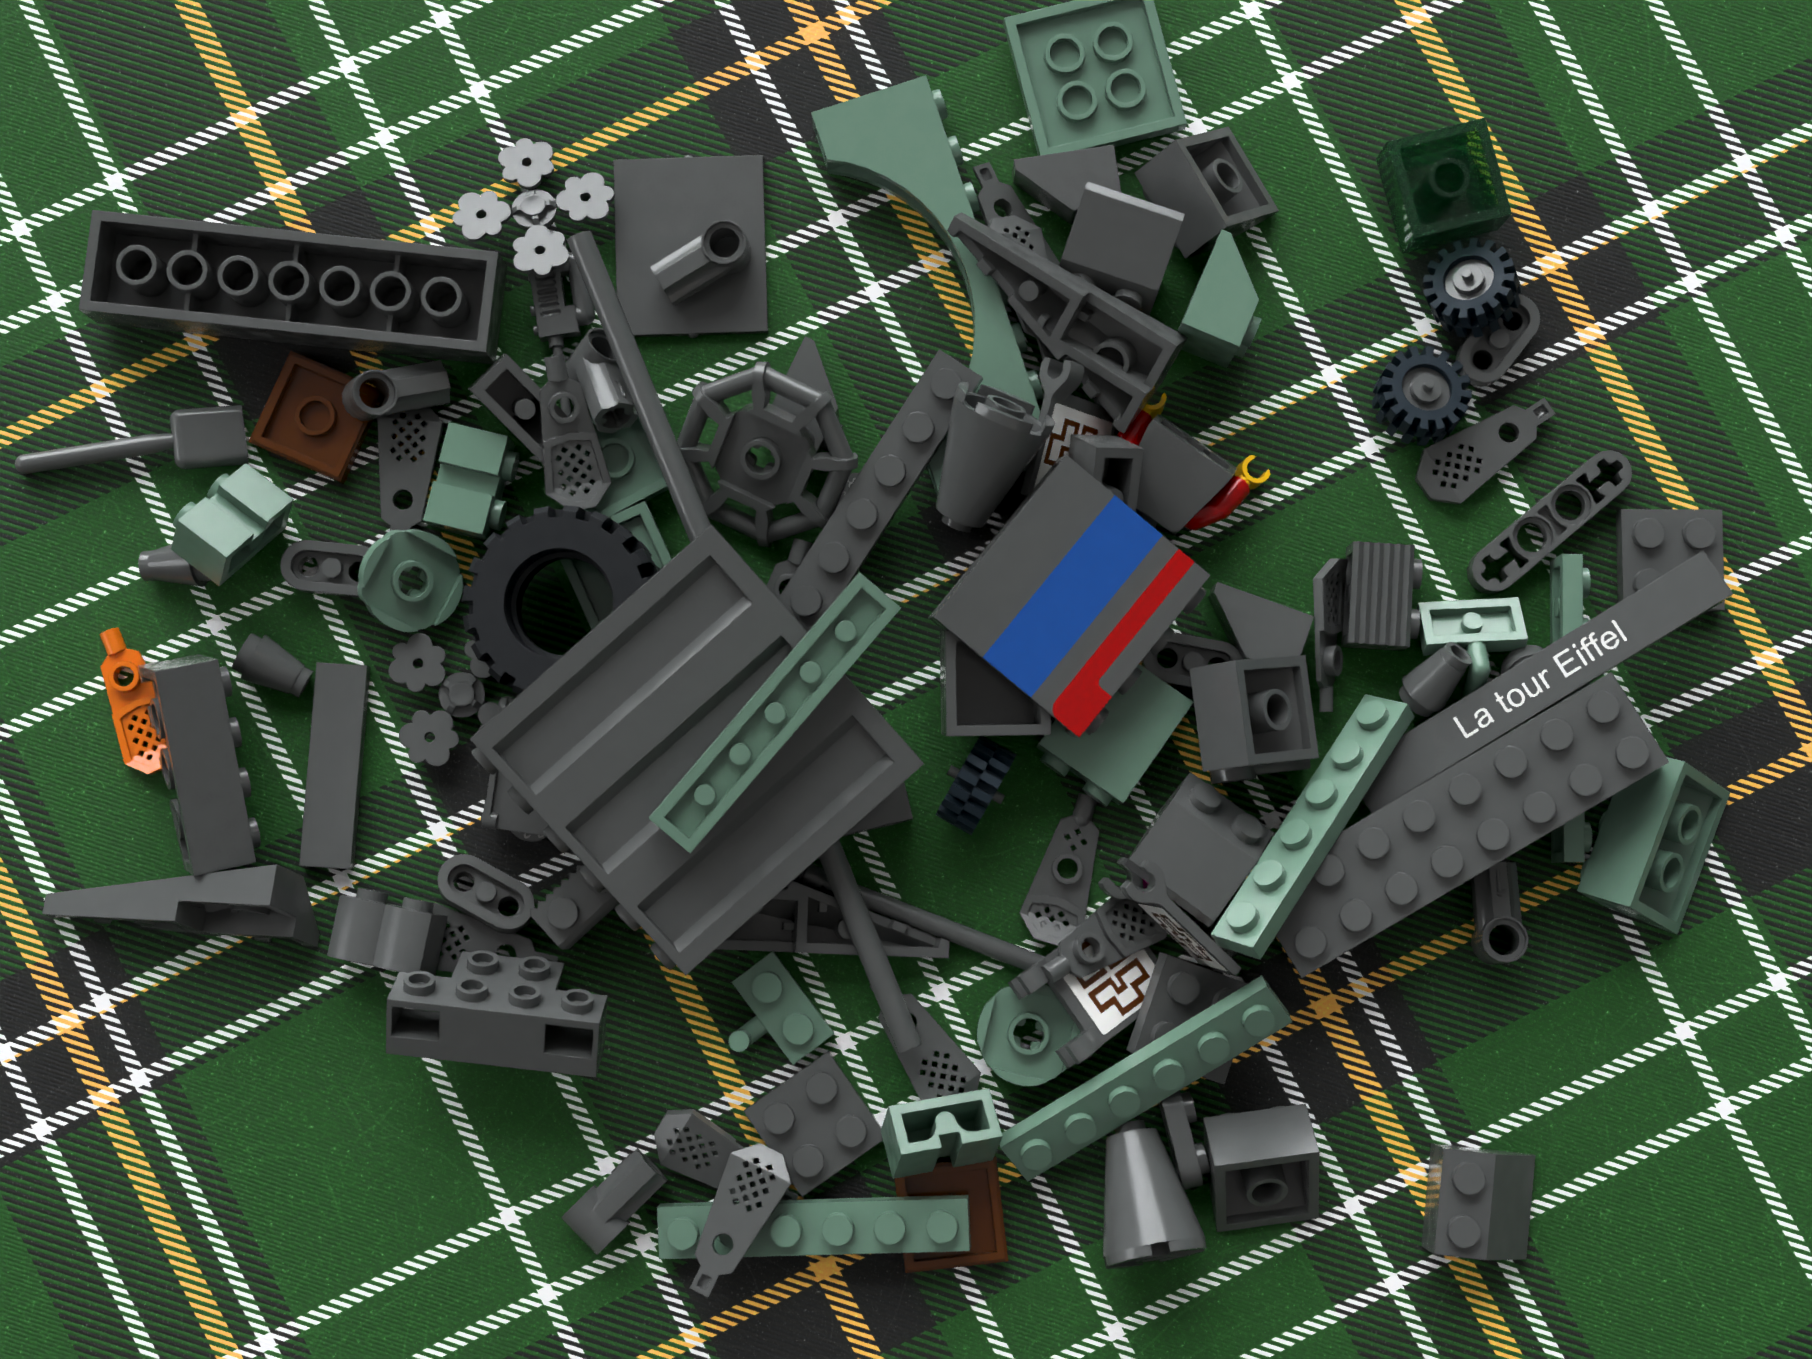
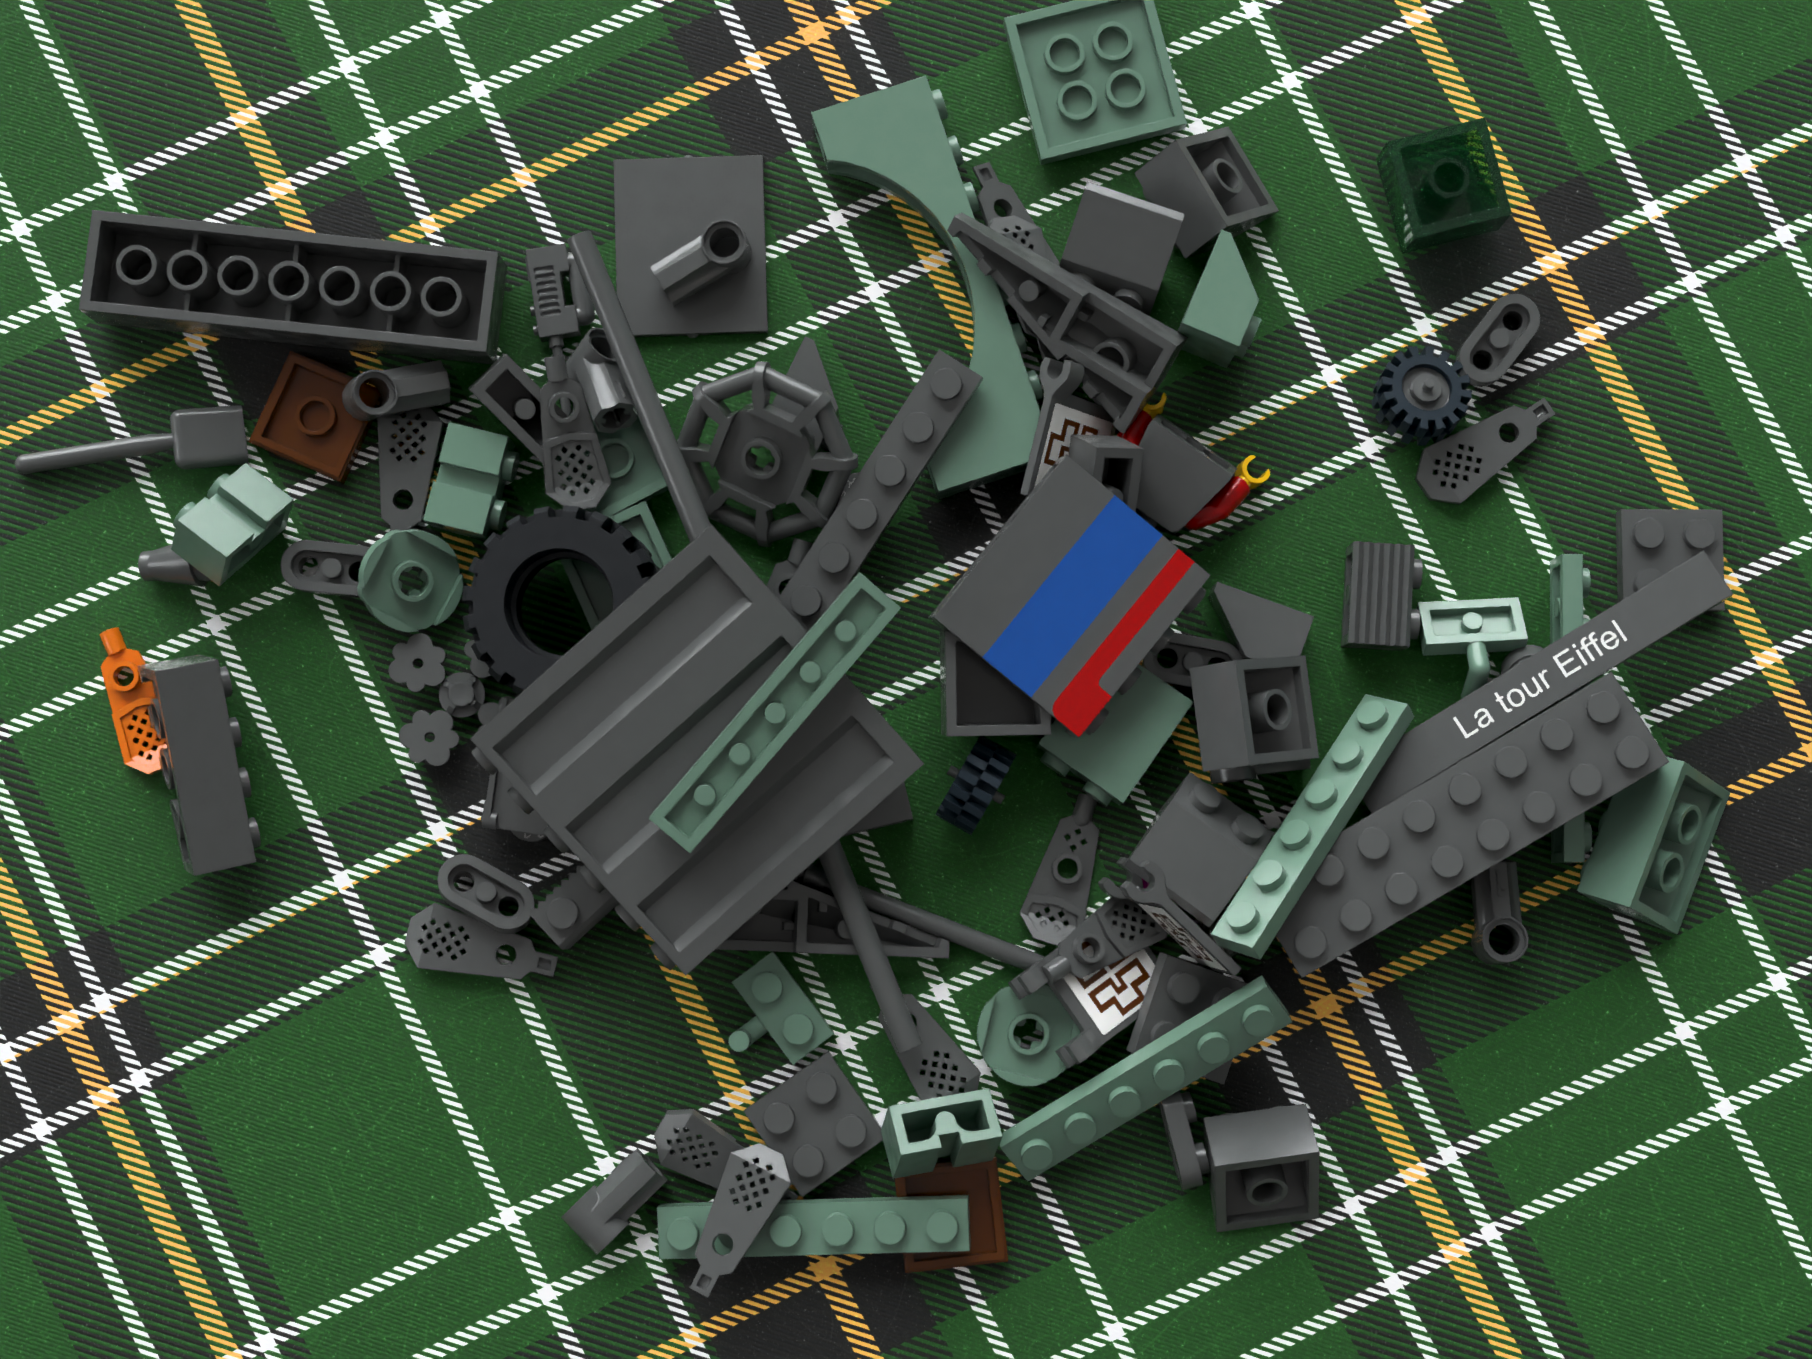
dark grey wedge [42,864,320,947] -> none
dark grey cone [232,633,314,698] -> none
dark grey tile [299,662,371,869] -> none
dark grey brick [327,888,448,976] -> none
dark grey piece [386,950,608,1077] -> none
plant [452,138,615,278] -> none
dark grey cone [936,381,1055,532] -> none
dark grey slope [1012,145,1122,224] -> none
dark grey cone [1103,1120,1207,1269] -> none
dark grey piece [1313,558,1348,712] -> none
dark grey cone [1399,642,1472,717] -> none
dark grey slope [1421,1143,1536,1260] -> none
black wheel [1423,238,1522,338] -> none
dark grey beam [1467,450,1632,594] -> none

